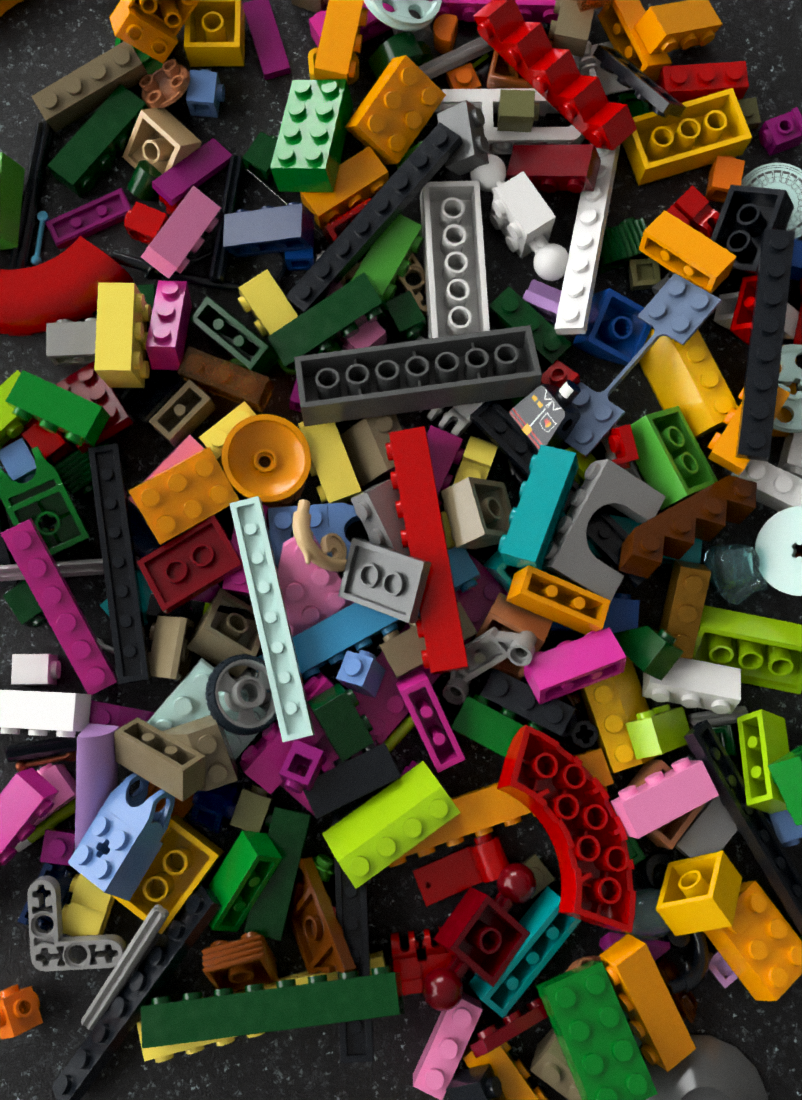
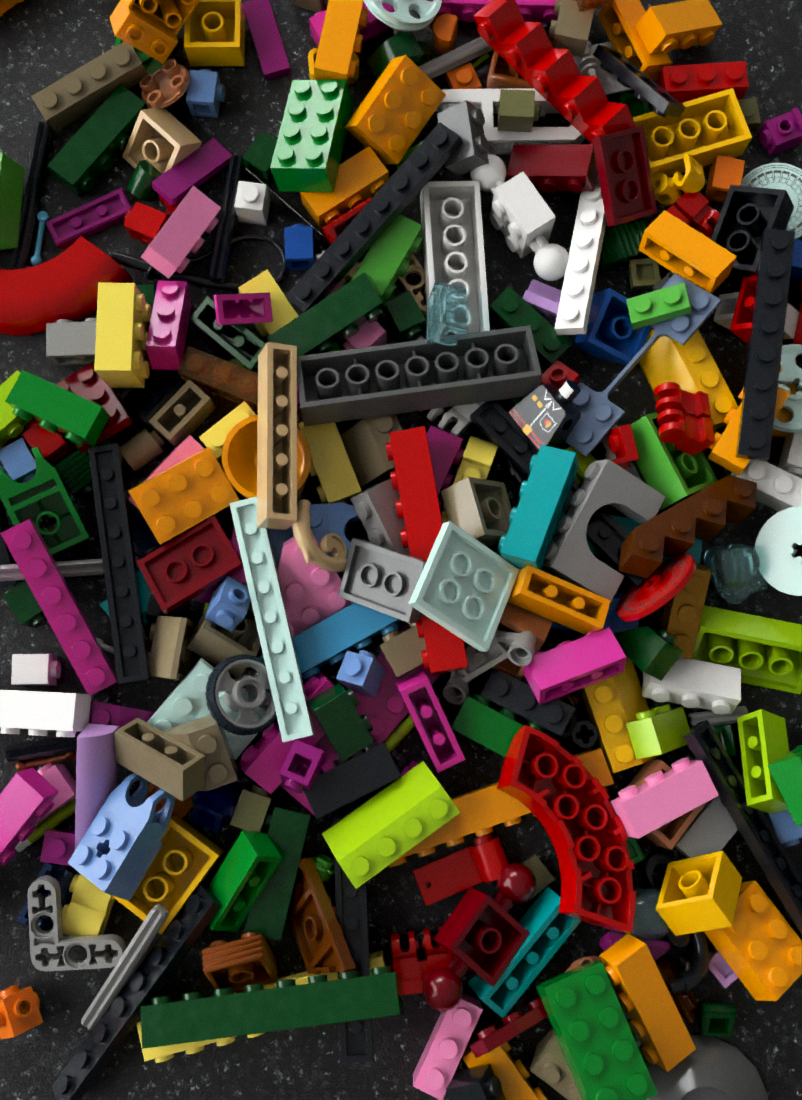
brick [223,202,314,258] -> none
none -> dark tan brick [121,428,165,472]
none -> medium blue brick [205,576,251,632]
none -> dark pink slope [214,292,273,326]
none -> white brick [234,181,270,226]
none -> tan brick [257,342,297,530]
none -> light aqua plate [408,521,519,652]
none -> clear light blue hinge [426,281,467,346]
none -> dark red plate [592,125,657,227]
none -> red piece [616,554,697,622]
none -> bright green plate [626,282,692,330]
none -> yellow leg [652,153,705,206]
none -> red legs [654,382,715,456]
none -> dark green brick [697,1001,736,1038]

